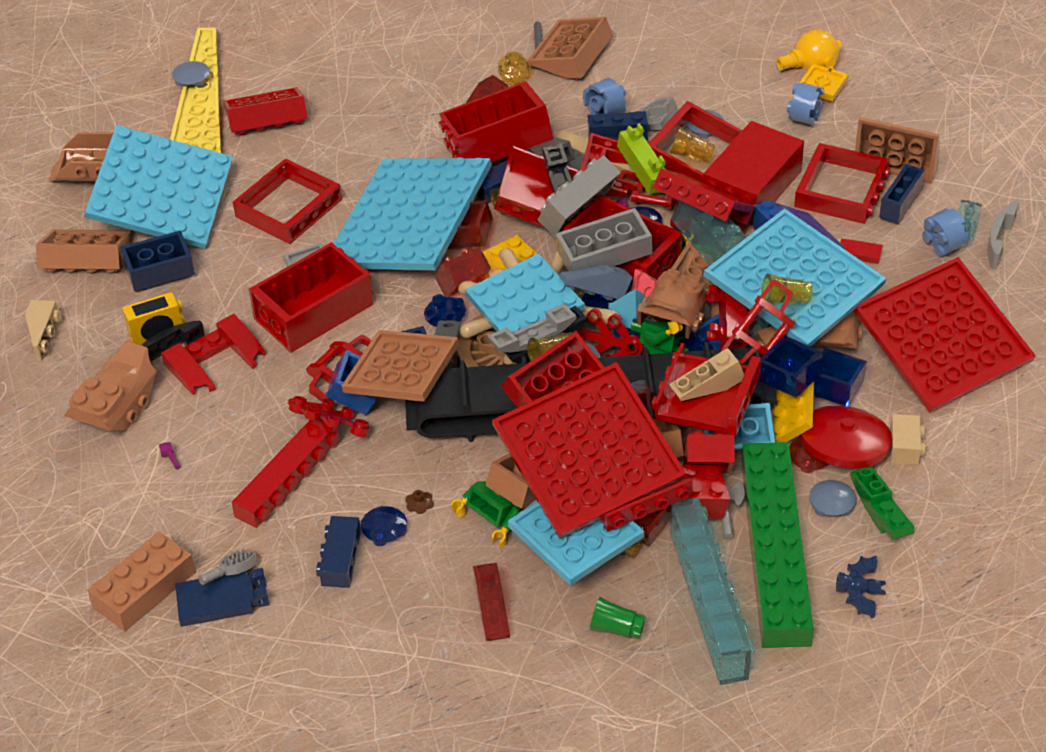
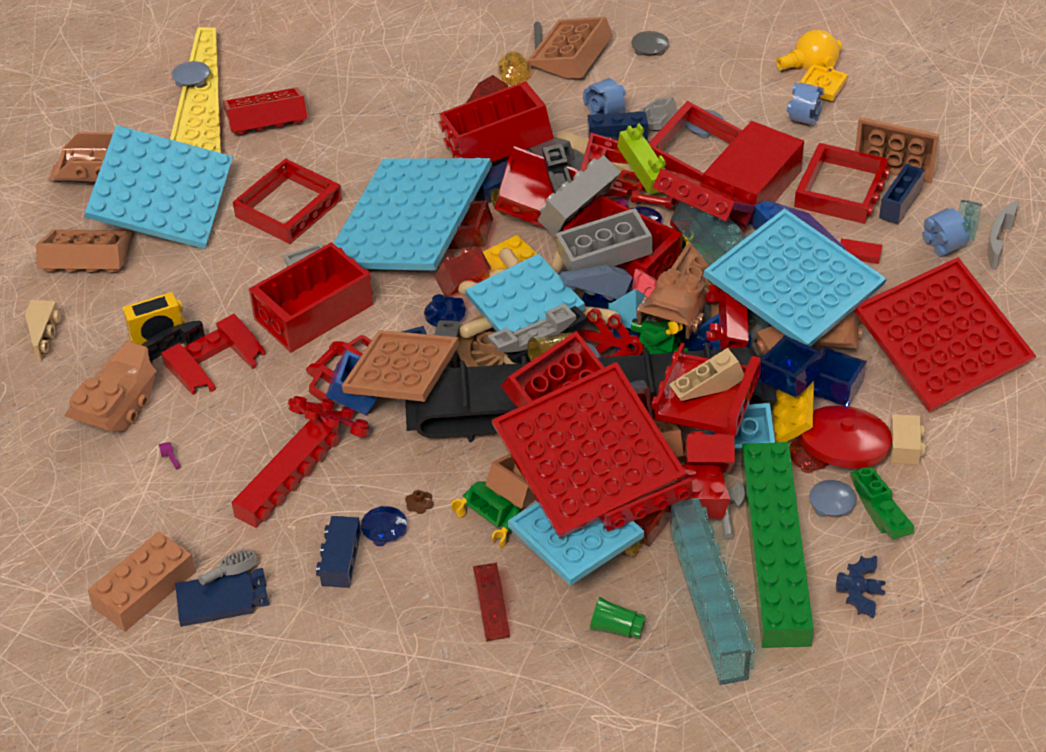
dark blue brick [120,230,195,291] -> none
clear yellow plant [669,127,716,164] -> none
red bar [721,279,796,365] -> none
clear yellow plant [761,273,813,304] -> none
none -> dark grey dish [631,31,669,56]

